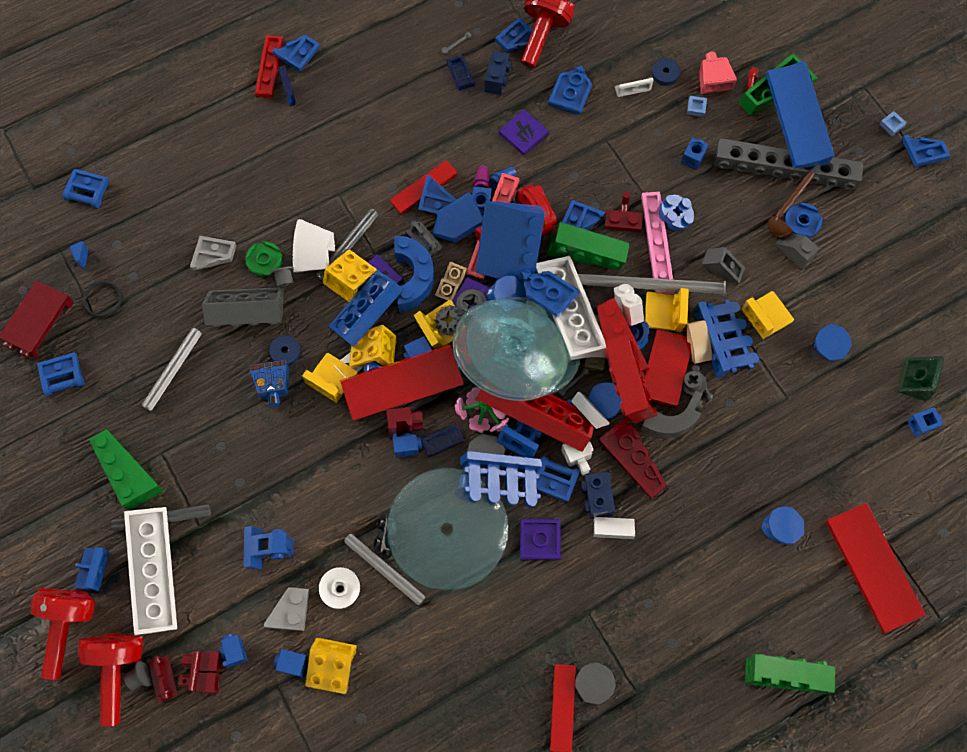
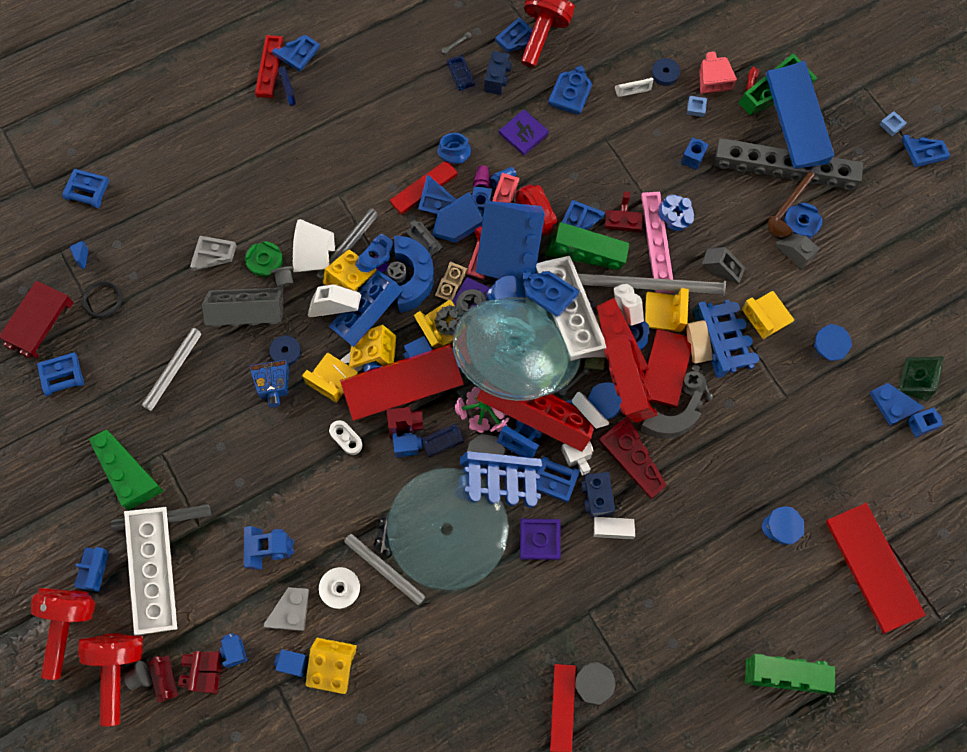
none -> white slope [308,285,361,317]
none -> white plate [329,421,363,455]
none -> blue piece [355,234,393,272]
none -> dark grey wheel [387,262,407,285]
none -> blue hat [437,133,471,163]
none -> blue wing [869,383,924,426]

